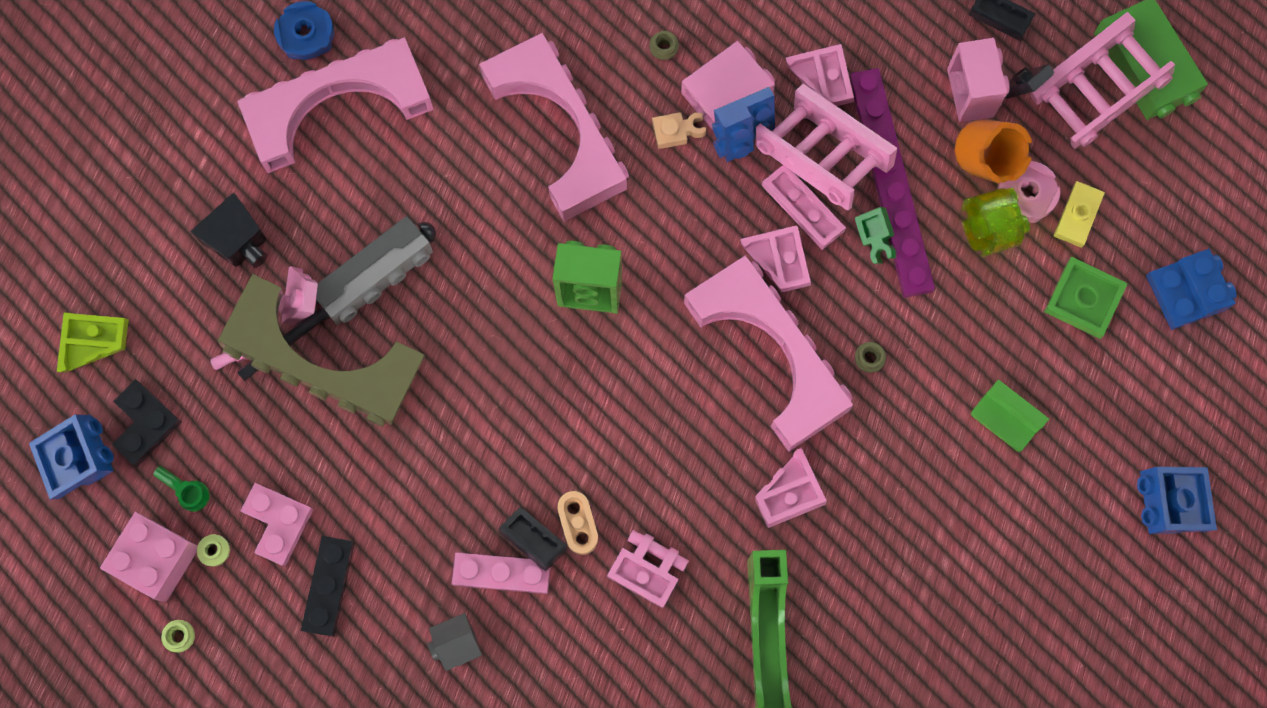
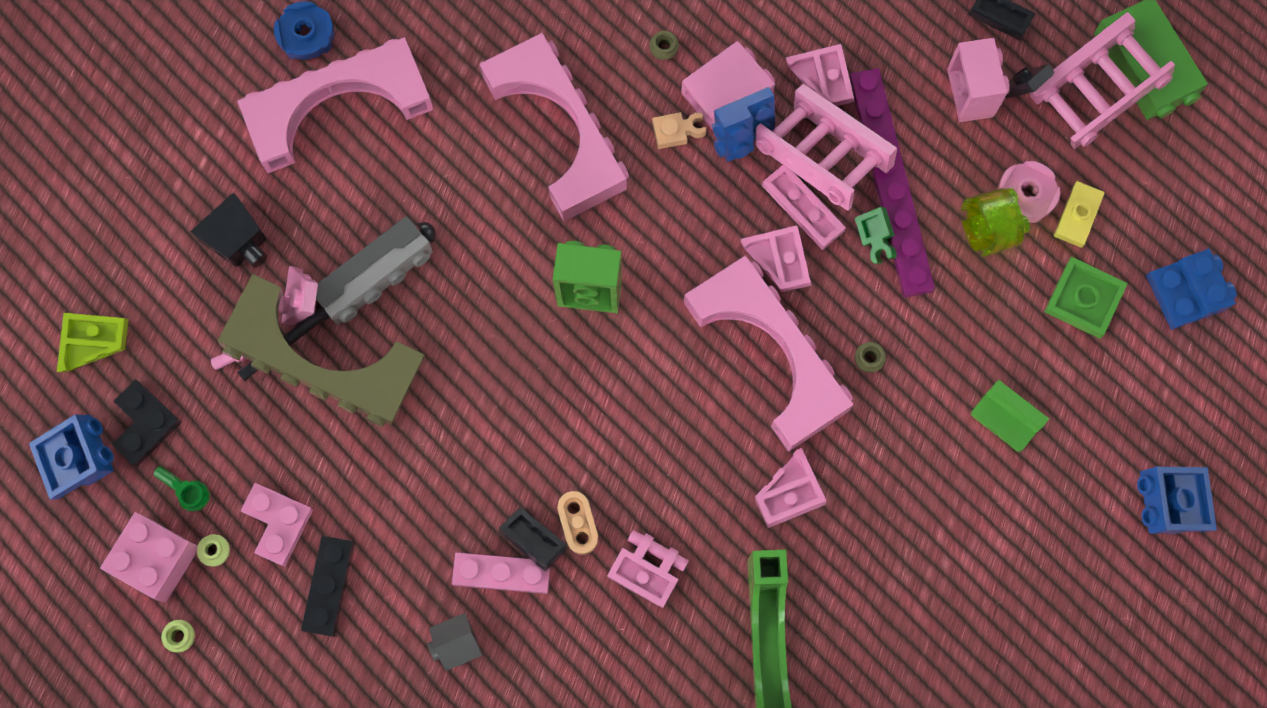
orange cylinder [954,119,1032,183] -> none

